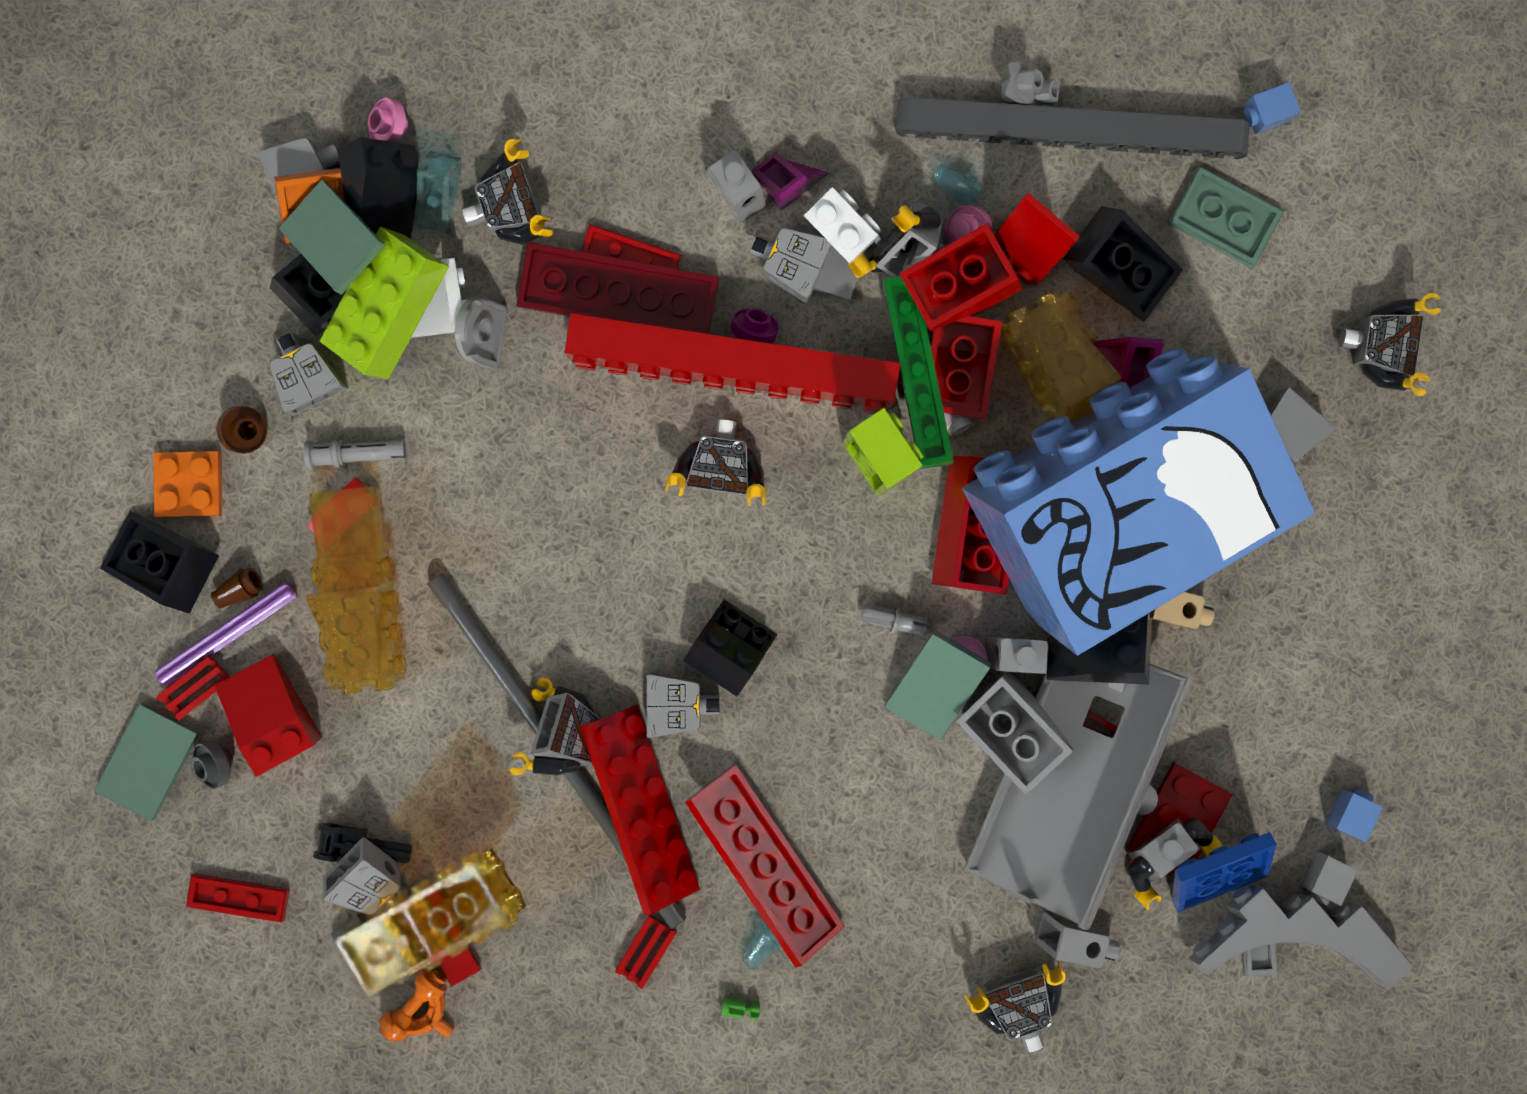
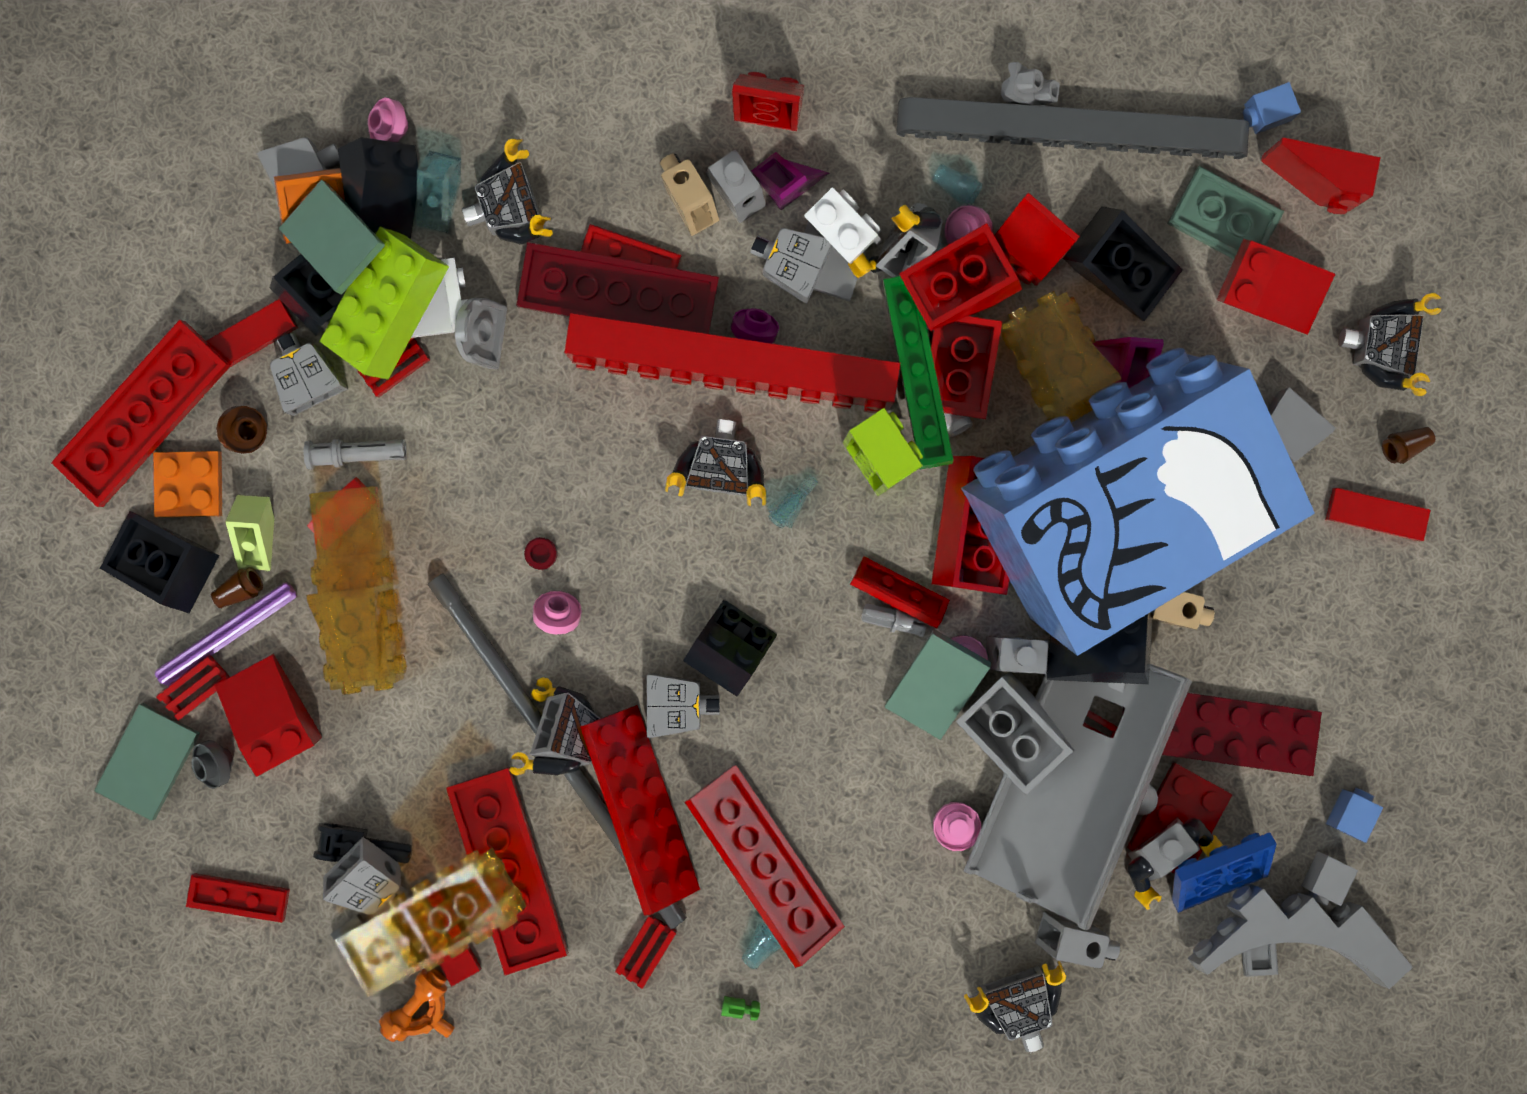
none -> red plate [51,320,232,507]
none -> red tile [207,299,298,367]
none -> yellowish green slope [225,495,274,571]
none -> red tile [357,338,430,398]
none -> red plate [446,767,569,975]
none -> dark red tile [524,537,558,570]
none -> bright pink plate [533,591,582,635]
none -> tan torso [660,153,720,236]
none -> red slope [732,72,804,131]
none -> clear light blue cone [767,475,818,529]
none -> red tile [850,556,950,629]
none -> bright pink plate [933,802,981,851]
none -> dark red plate [1122,692,1322,776]
none -> red slope [1217,239,1336,335]
none -> red slope [1261,137,1381,214]
none -> red tile [1325,488,1431,542]
none -> reddish brown cone [1382,427,1436,464]

